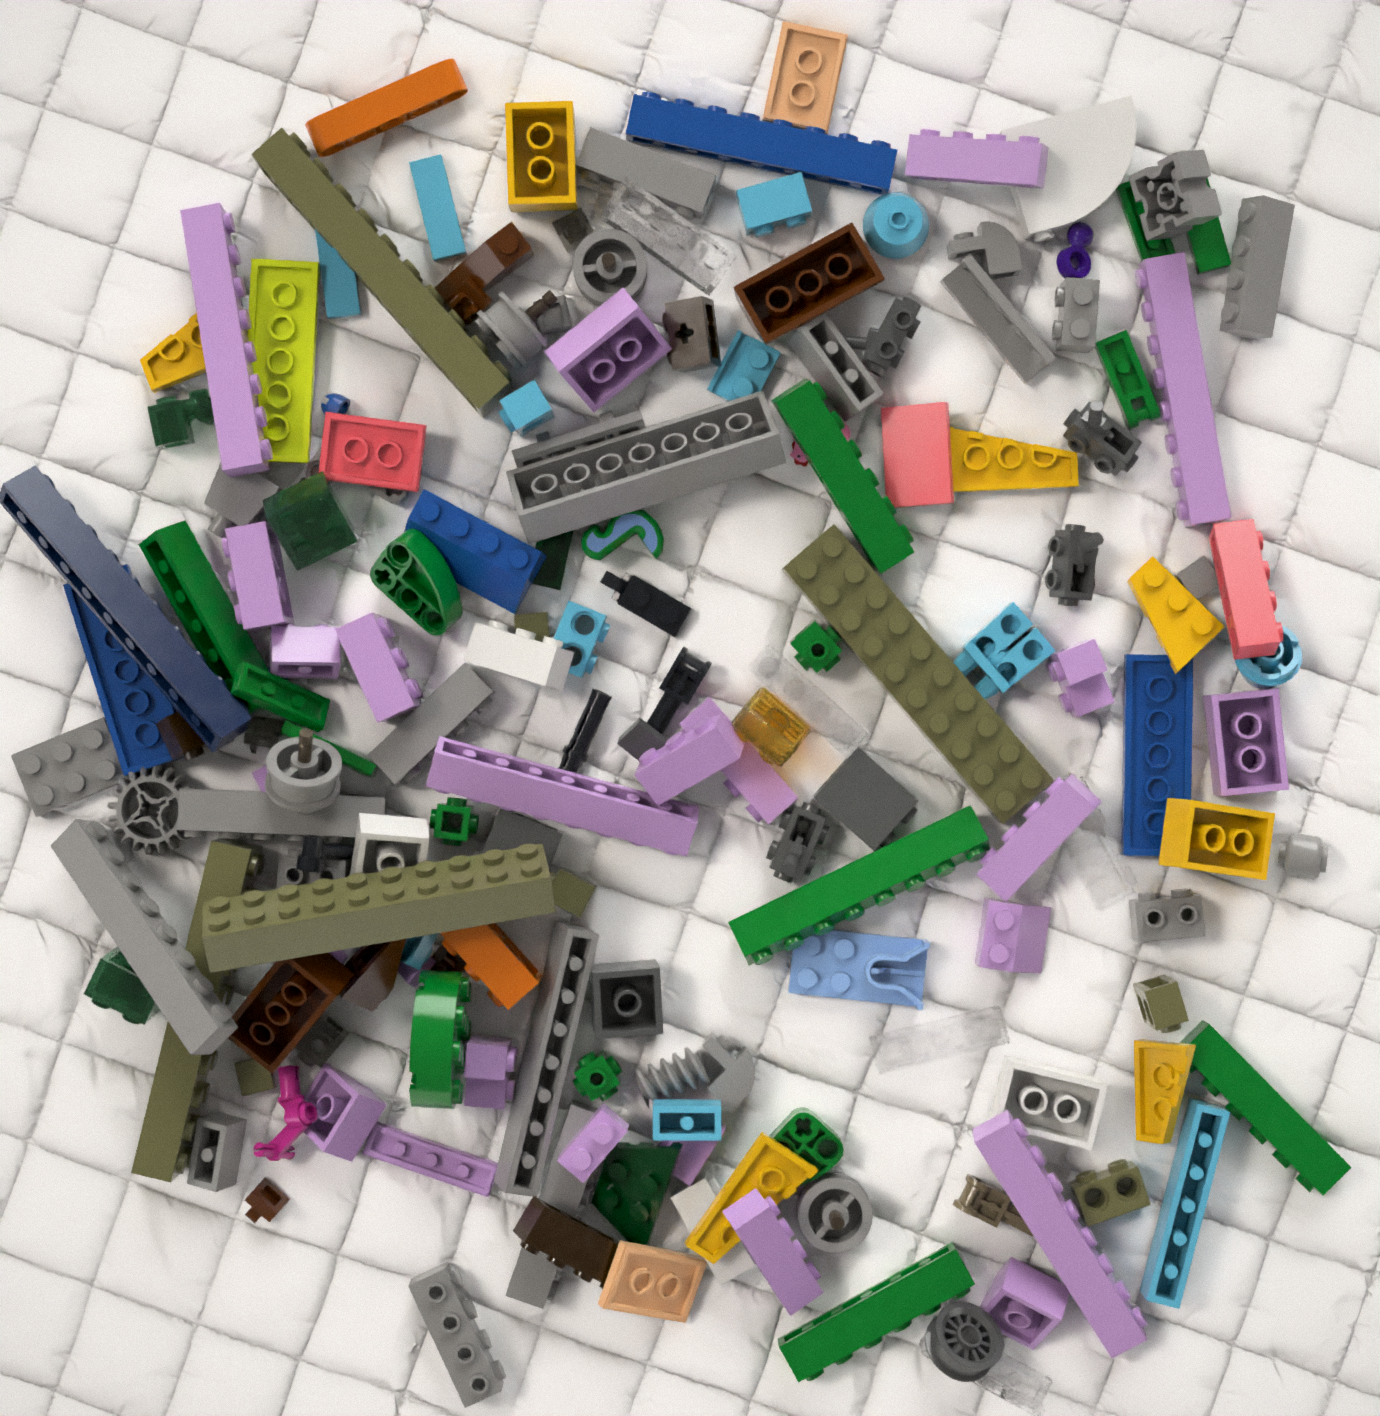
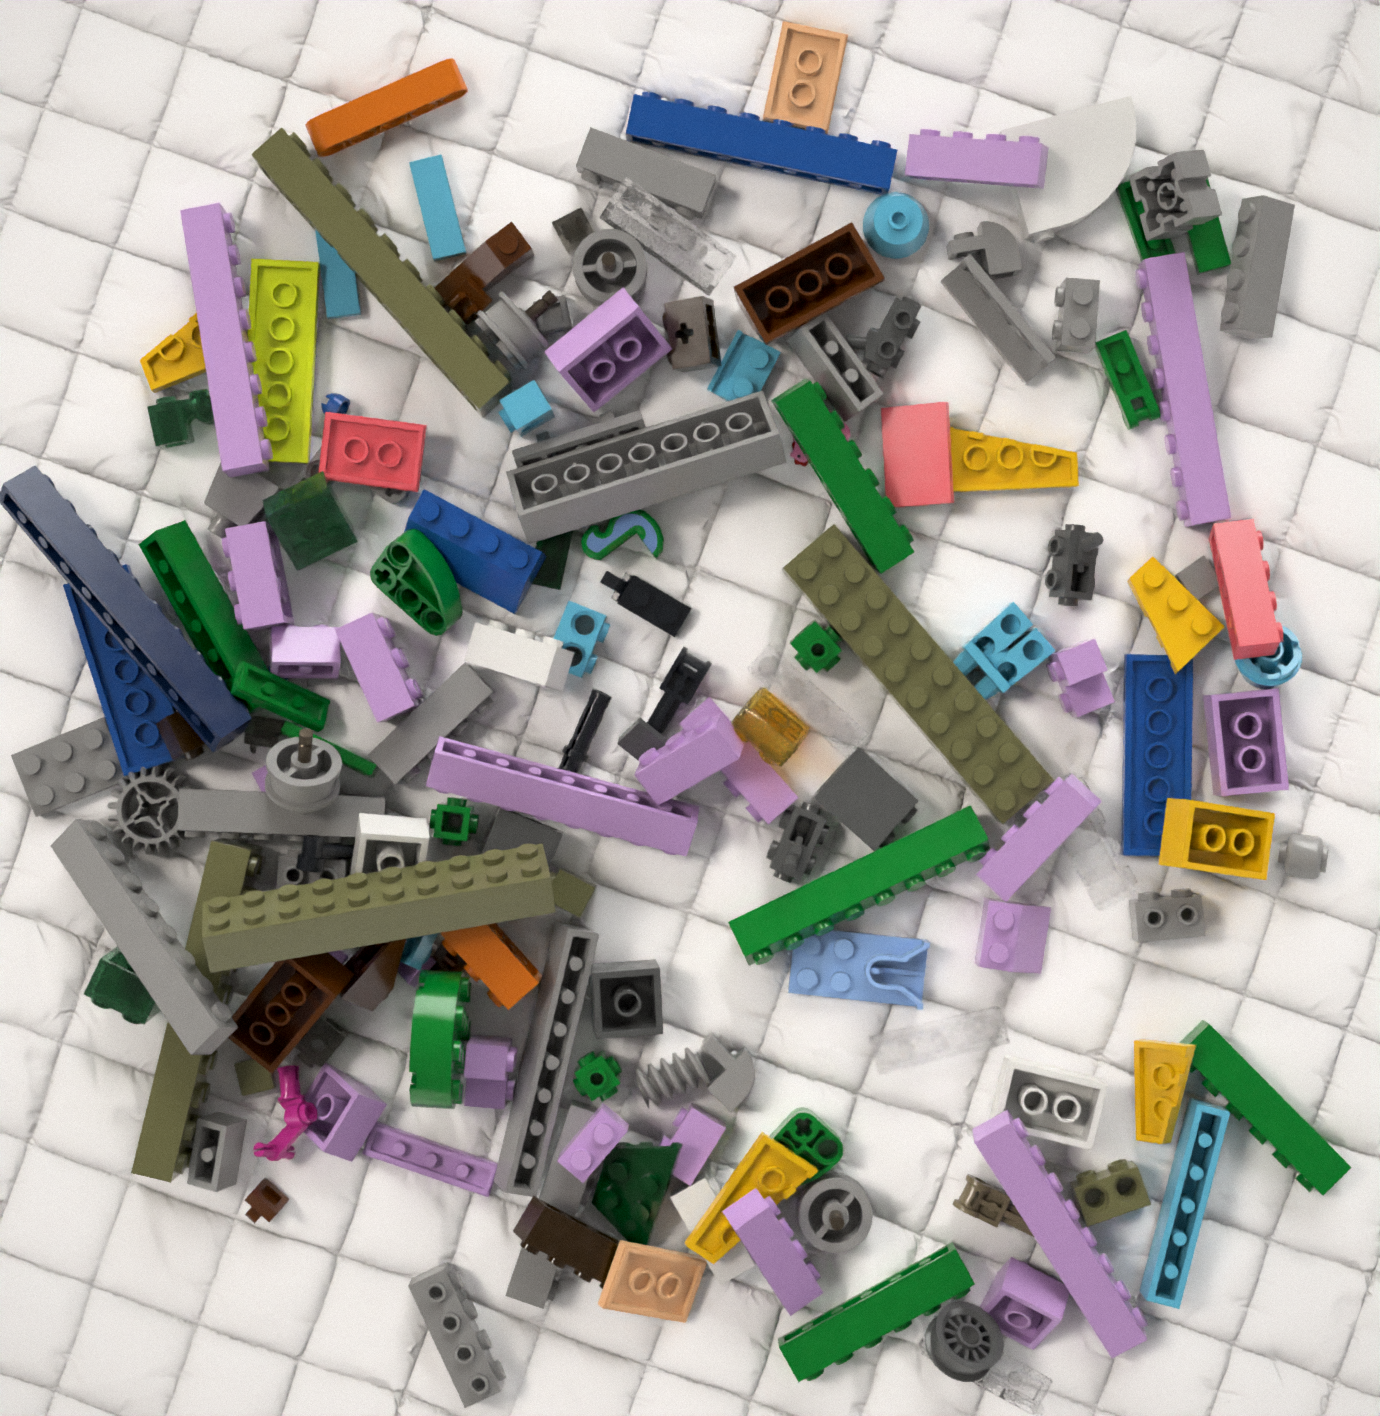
yellow brick [505,101,578,212] -> none
olive tile [514,612,550,642] -> none
medium azure brick [653,1099,721,1141] -> none
medium azure brick [736,172,812,237] -> none
dark purple plate [1056,222,1094,279] -> none
dark grey brick [1062,401,1142,476] -> none
olive brick [1133,974,1189,1033] -> none

